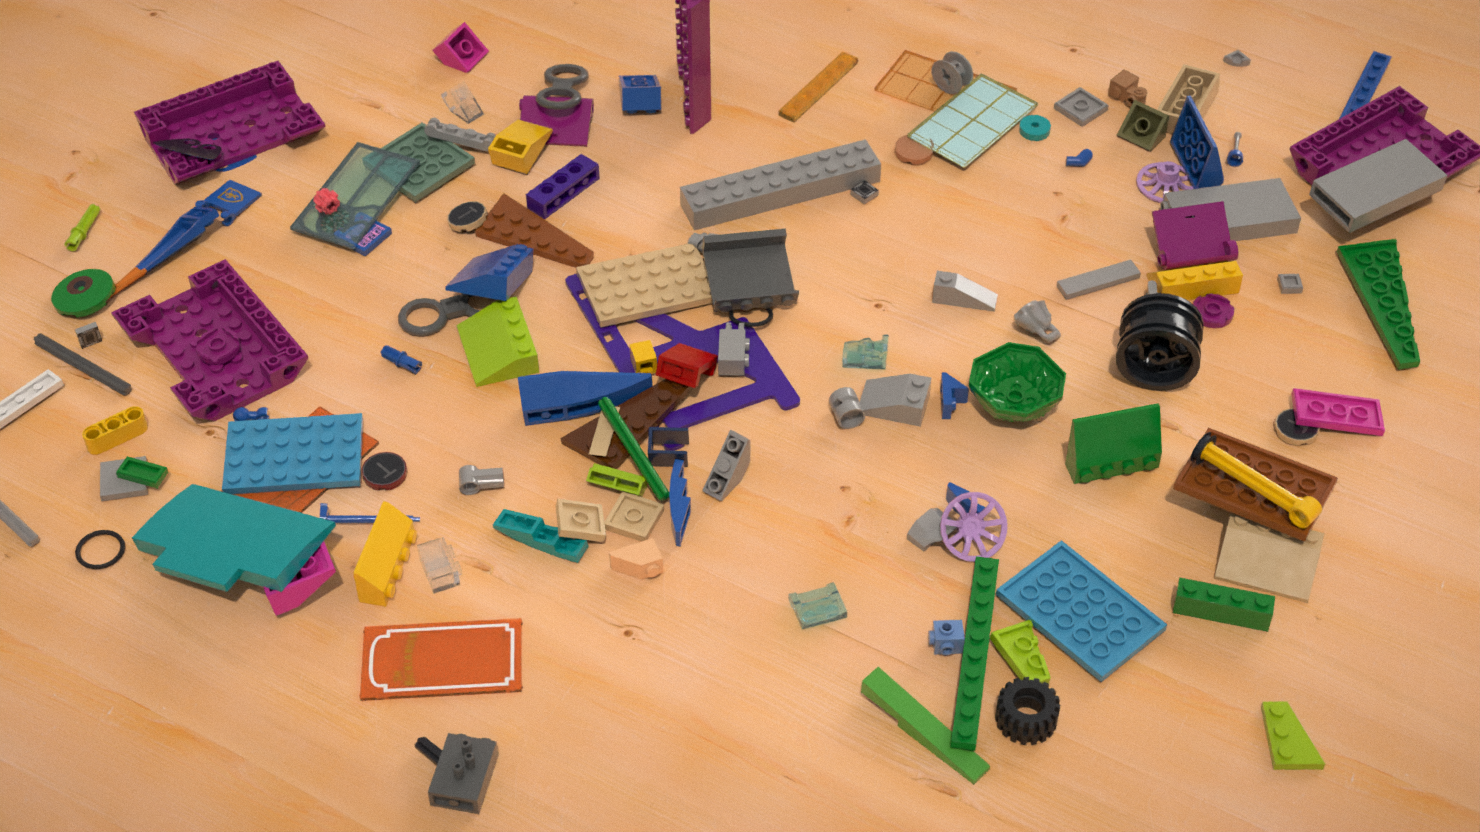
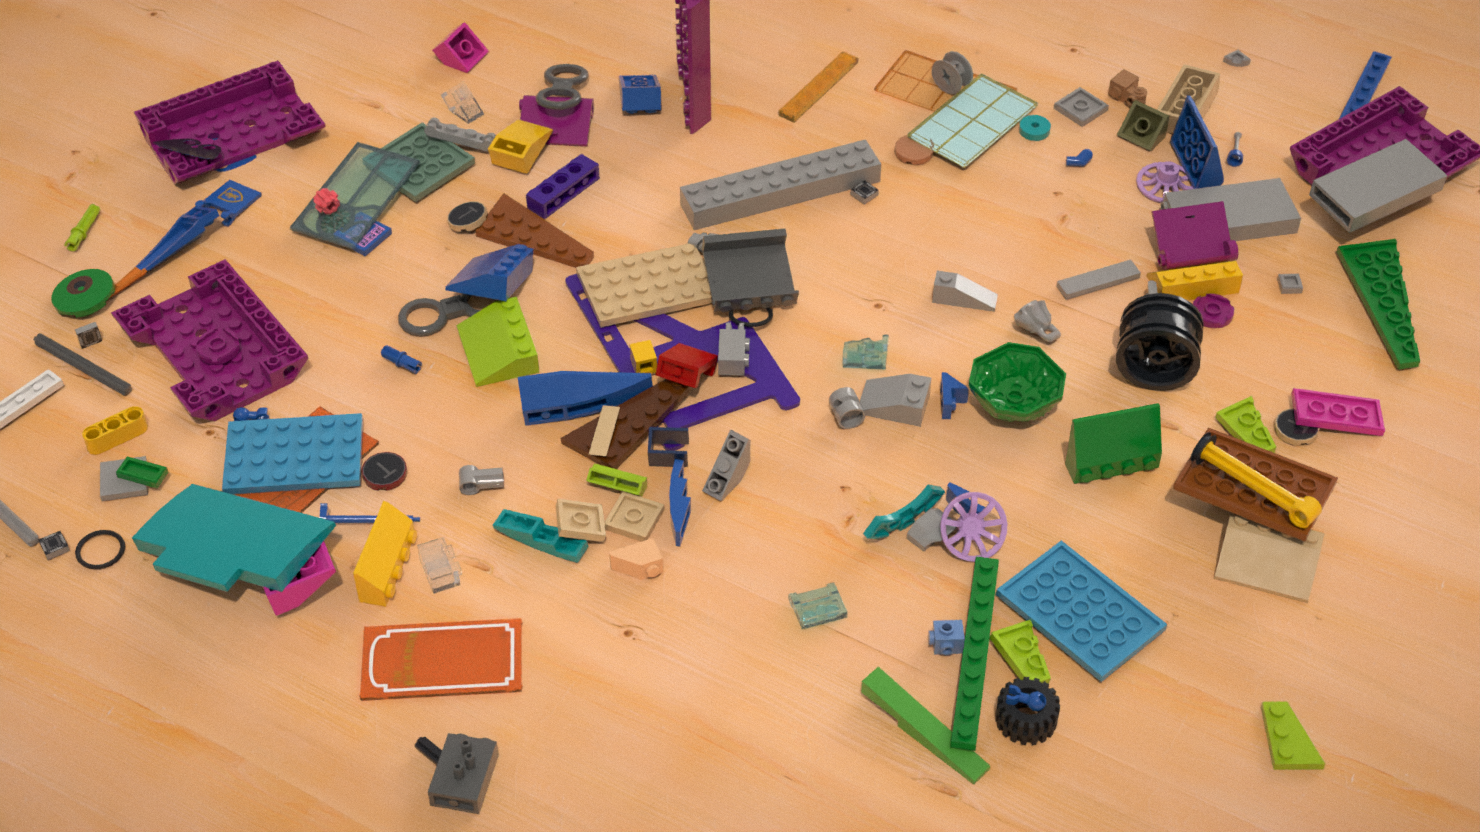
green axle [598,397,669,501] -> none
green brick [1173,577,1275,632] -> none
none -> tile [38,531,70,560]
none -> teal tile [863,484,945,539]
none -> blue arm [1006,685,1046,711]
none -> lime wing [1215,396,1276,453]

